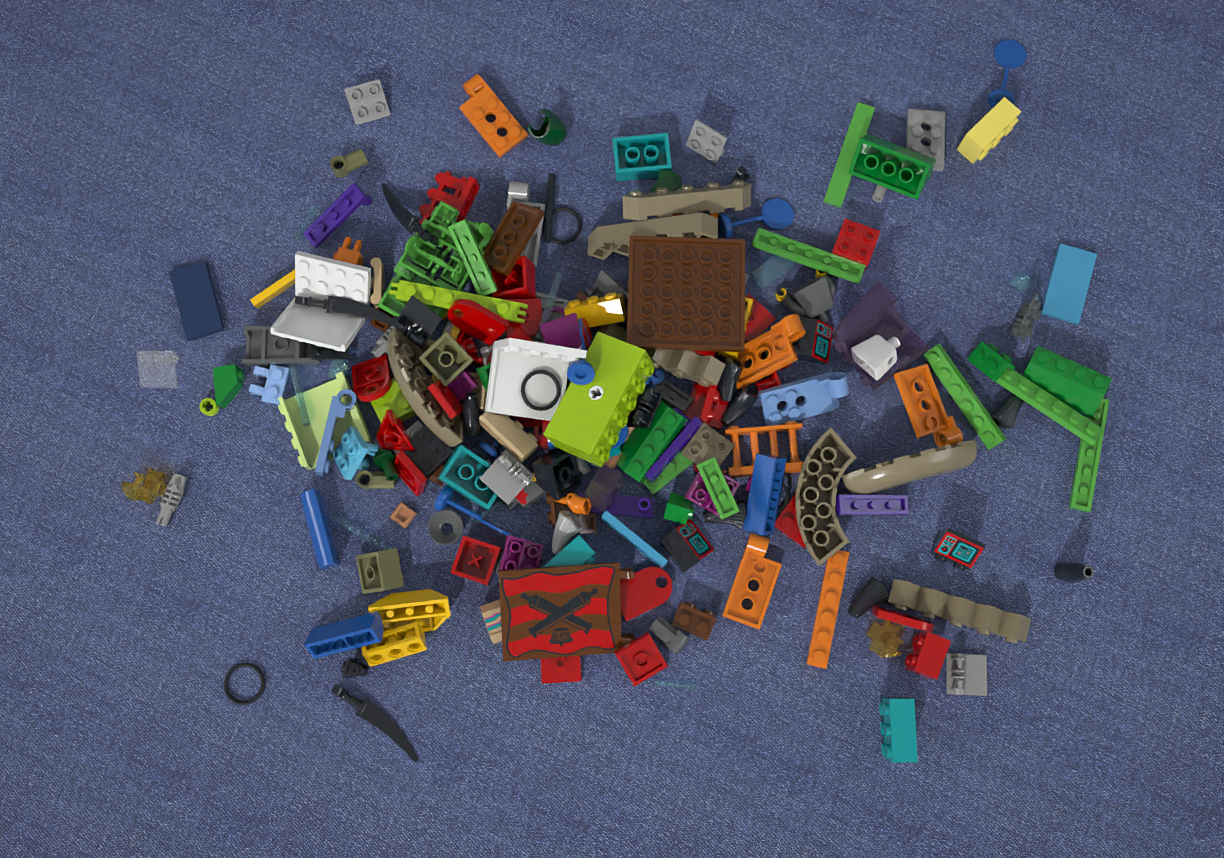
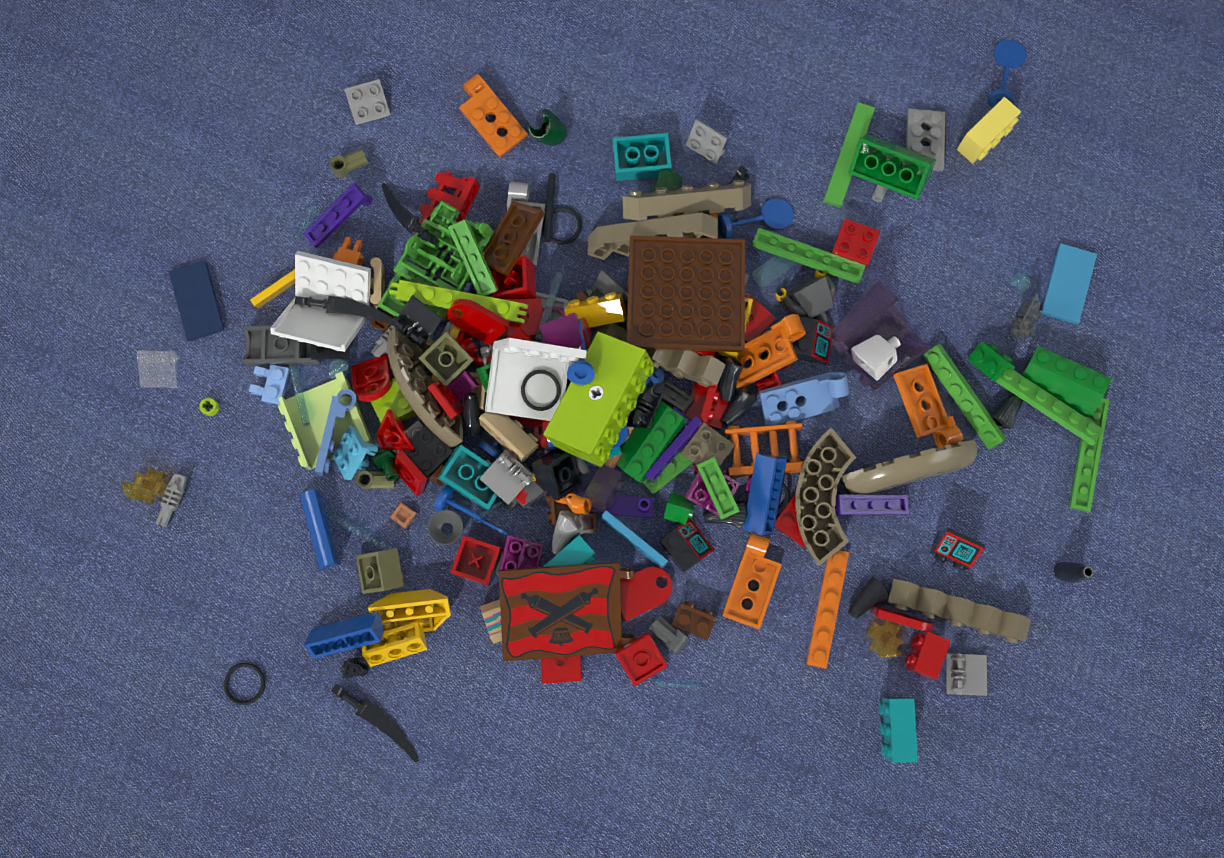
green slope [213,364,245,408] -> none

